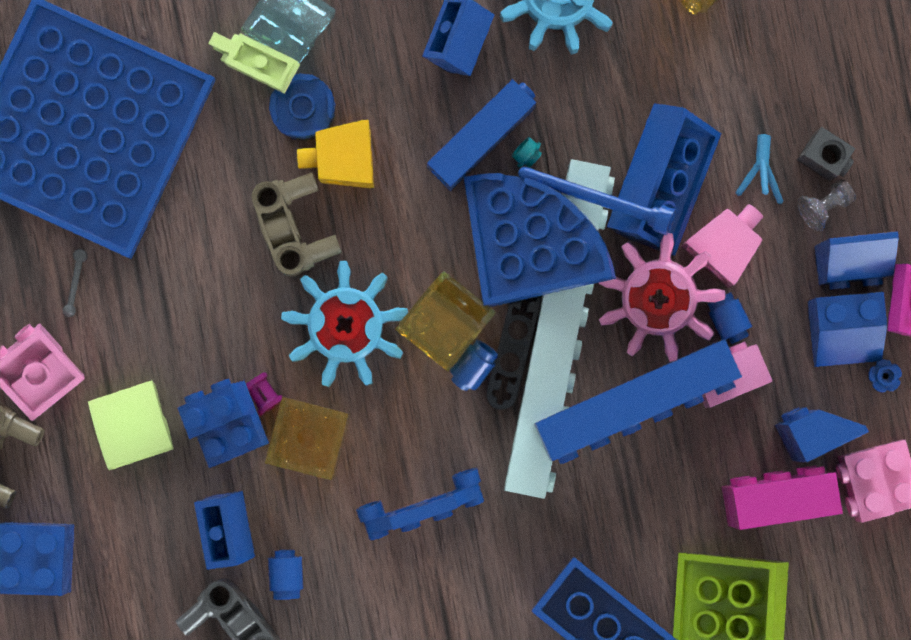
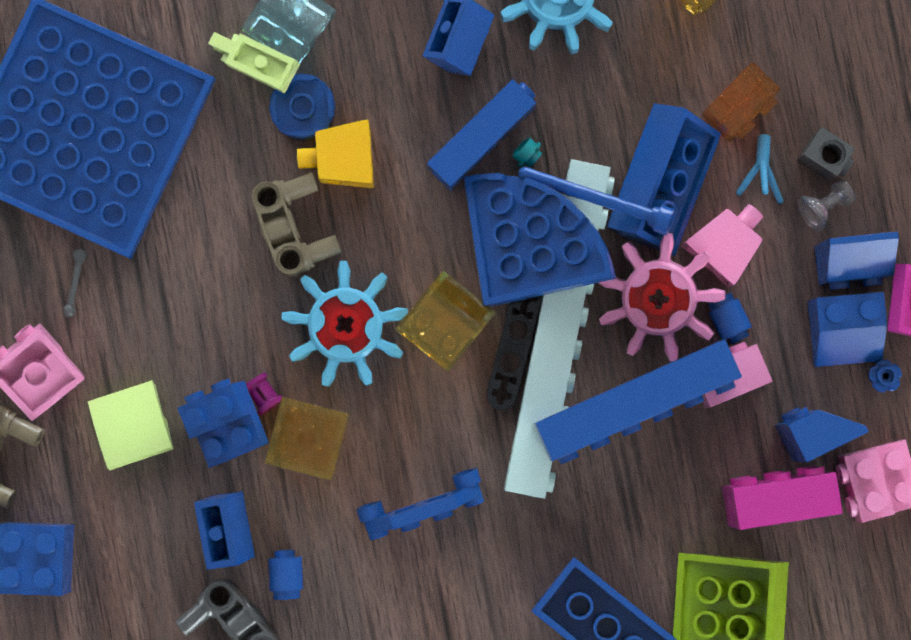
blue brick [450,340,498,391] -> none
none -> clear orange brick [702,62,781,142]

